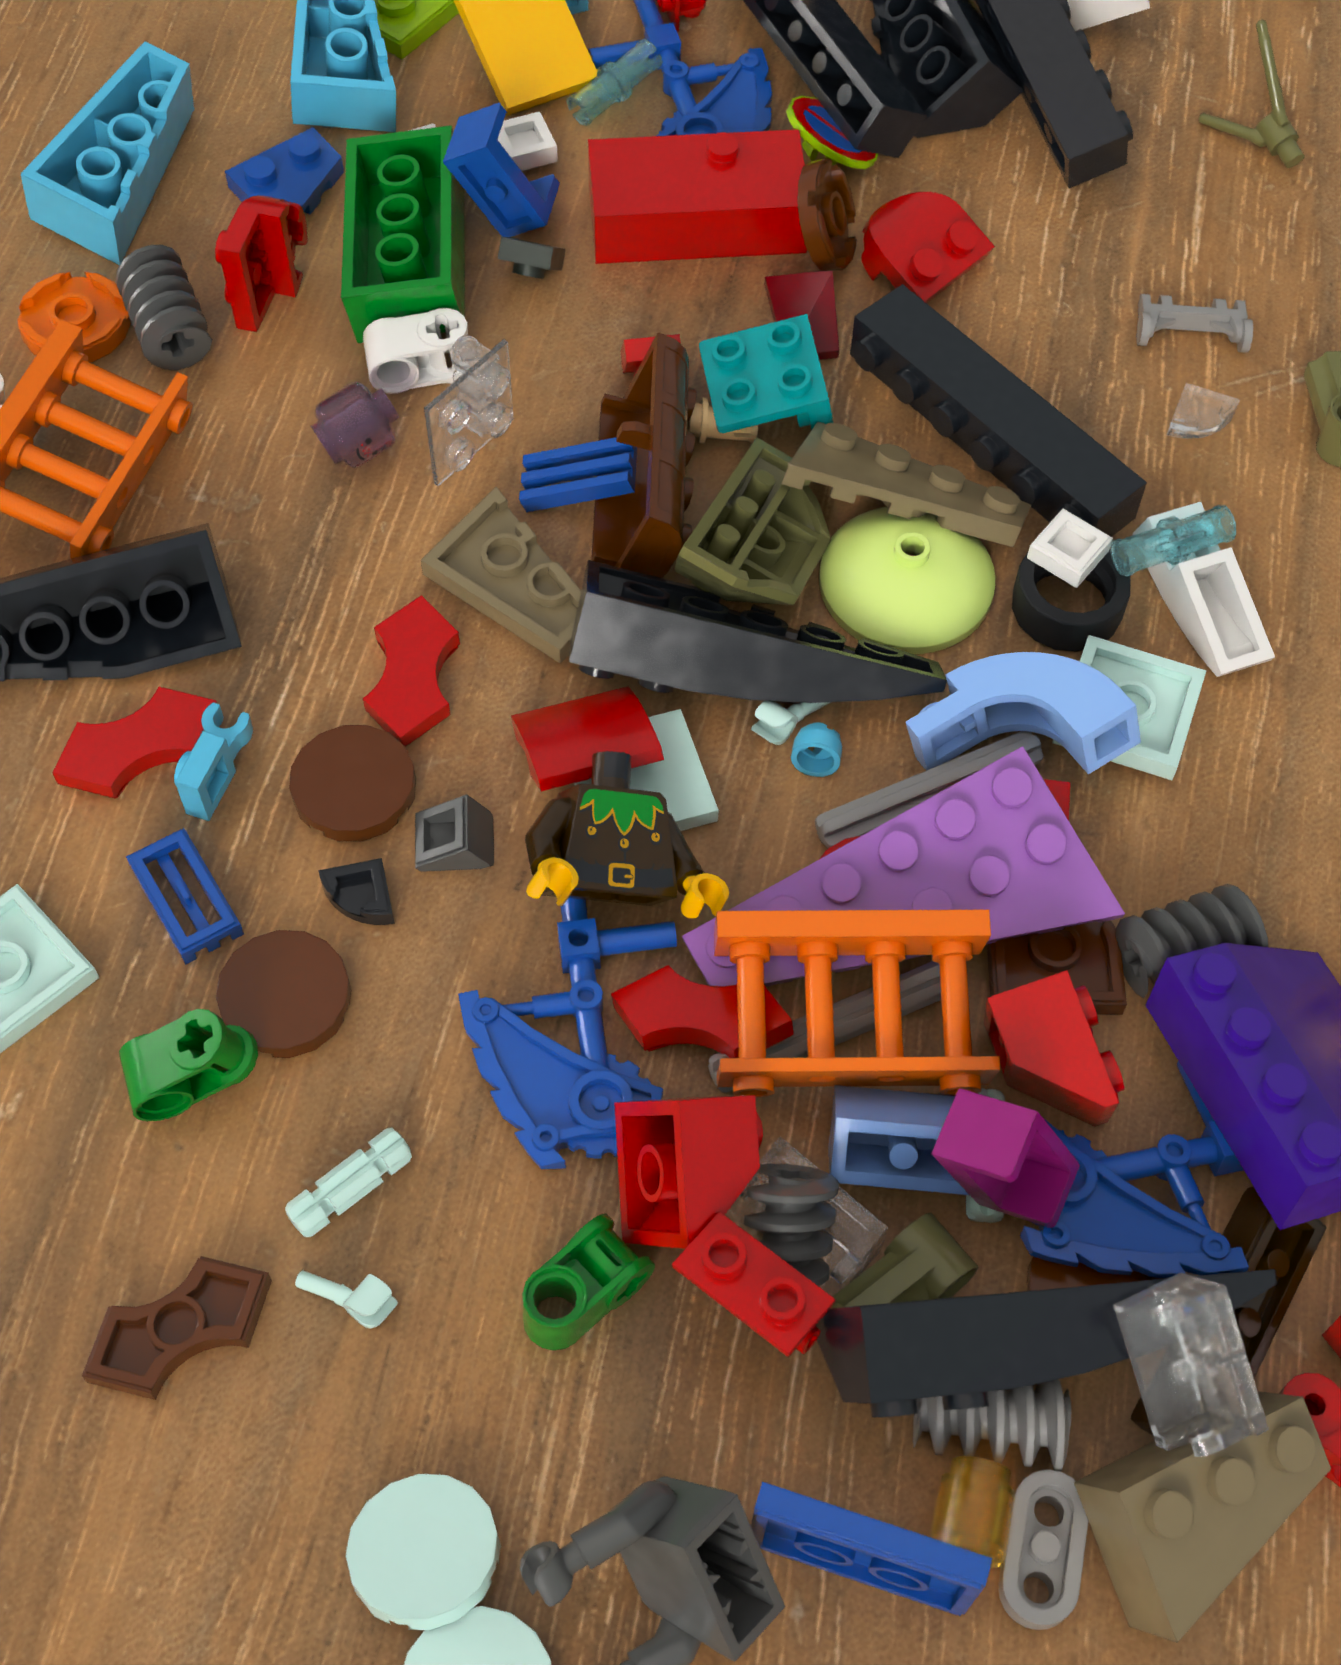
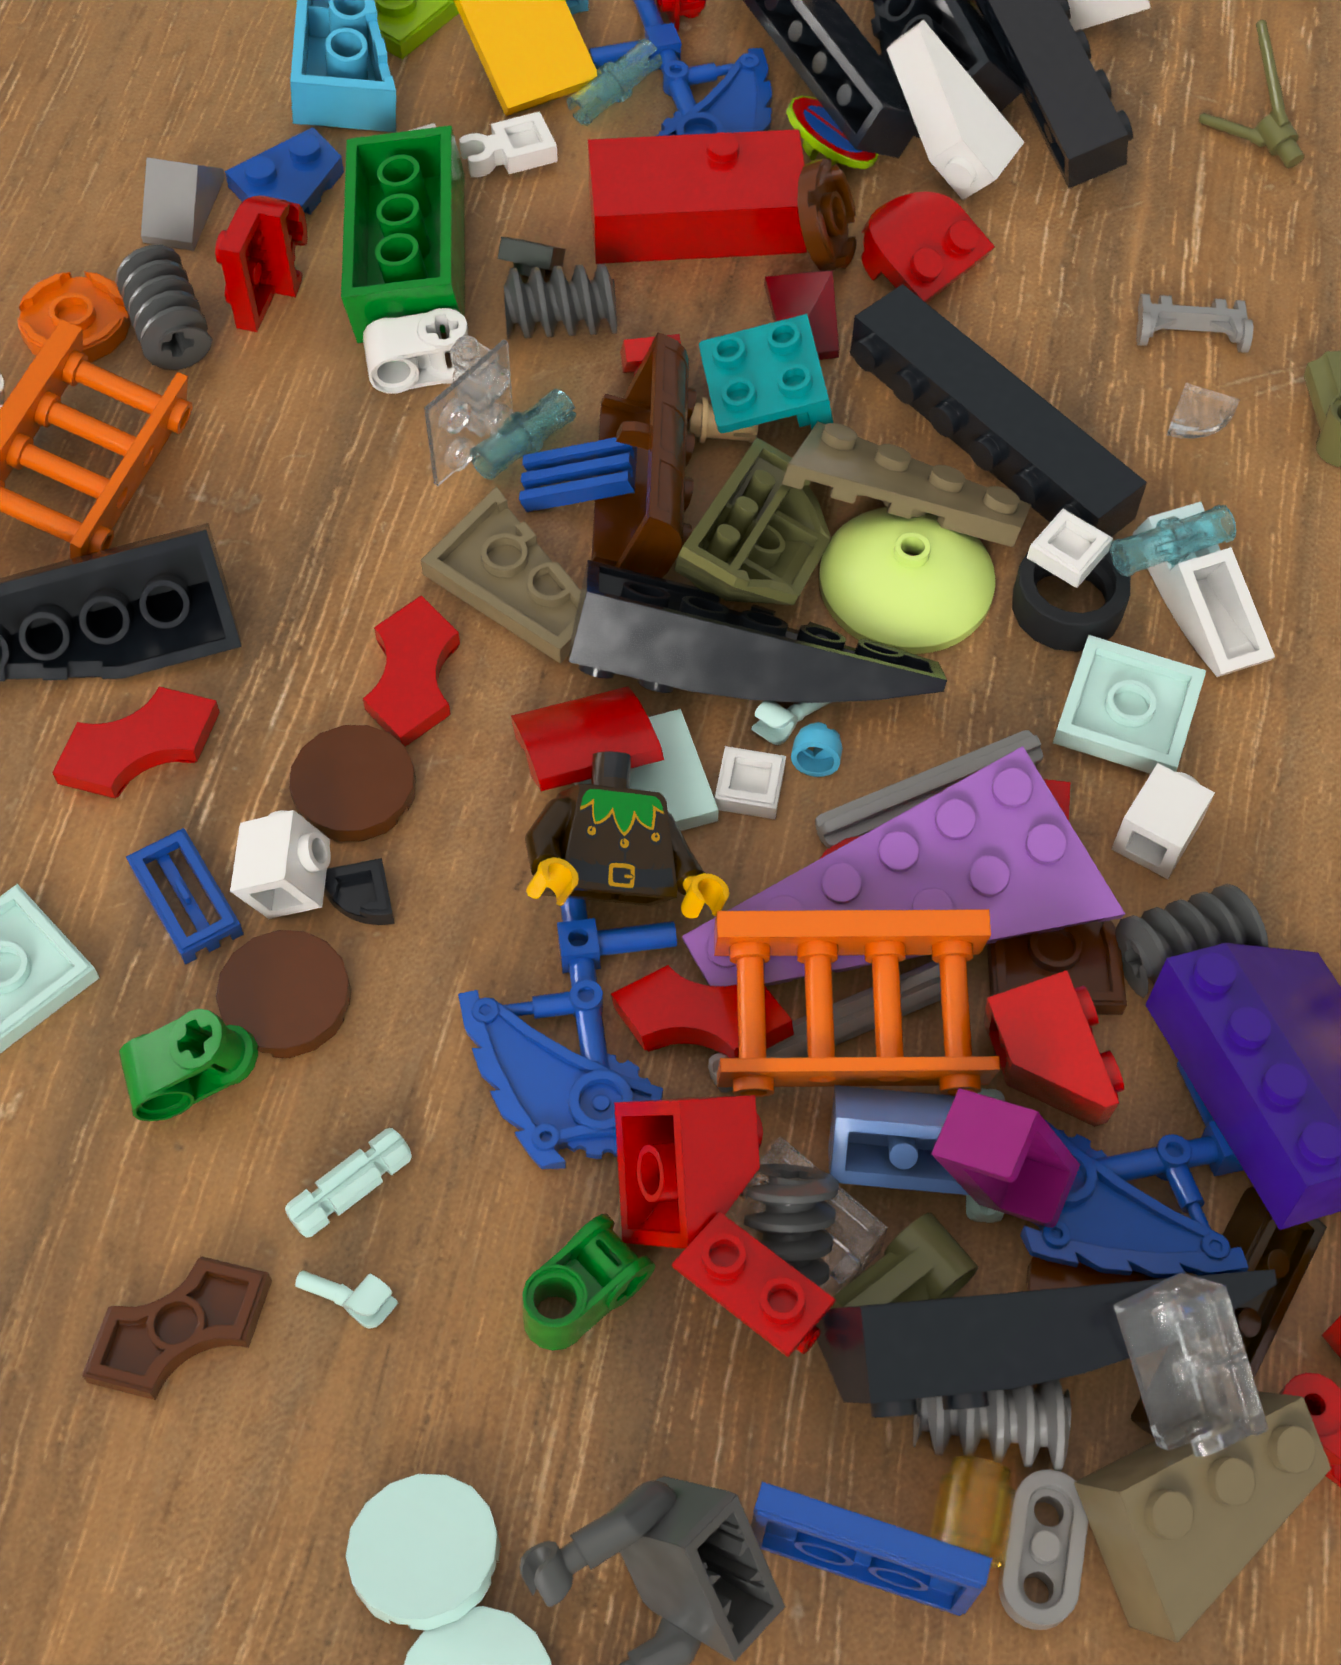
medium azure wedge [20,41,194,265] -> none
medium azure plate [174,702,253,821] -> none
head [311,381,400,468] -> none
dark grey slope [415,794,494,872] -> none
blue panel [443,103,560,238] -> none
light blue arch [906,652,1141,774] -> none
none -> light grey slope [141,157,225,251]
none -> white brick [230,810,331,919]
none -> clear light blue pin [469,389,576,480]
none -> dark grey piece [504,264,617,339]
none -> white tile [714,746,786,819]
none -> white slope [887,19,1024,200]
none -> white brick [1111,763,1215,879]

